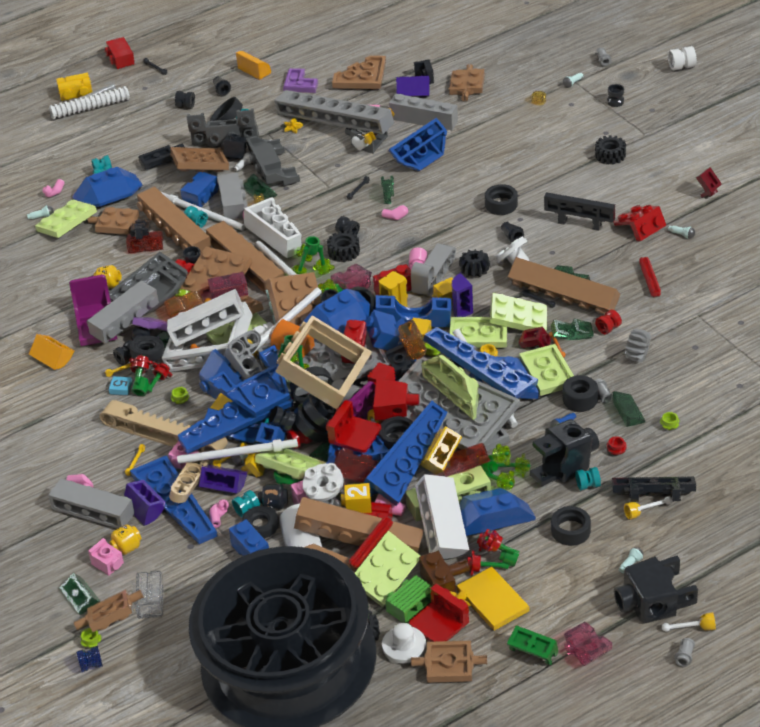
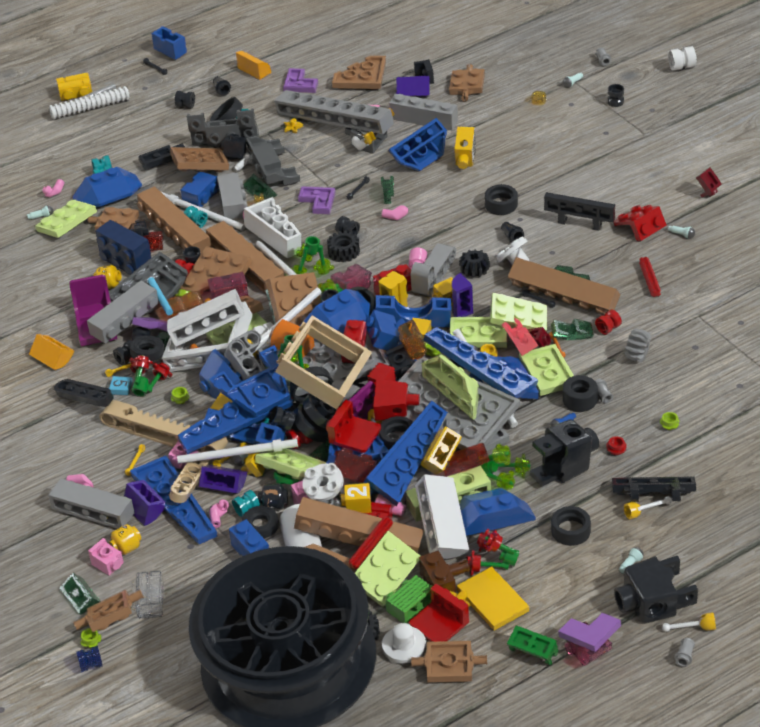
red brick [105,37,135,69] -> none
teal wheel [575,467,601,491] -> none
black tyre [595,135,626,165] -> none
clear green slope [612,391,645,427] -> none
none -> black plate [54,379,114,407]
none -> dark blue brick [95,220,151,275]
none -> medium azure bar [147,277,173,315]
none -> blue brick [151,26,187,60]
none -> medium lavender tile [298,186,335,214]
none -> yellow torso [455,127,476,169]
none -> coral hinge [502,318,538,356]
none -> medium lavender tile [558,613,621,652]

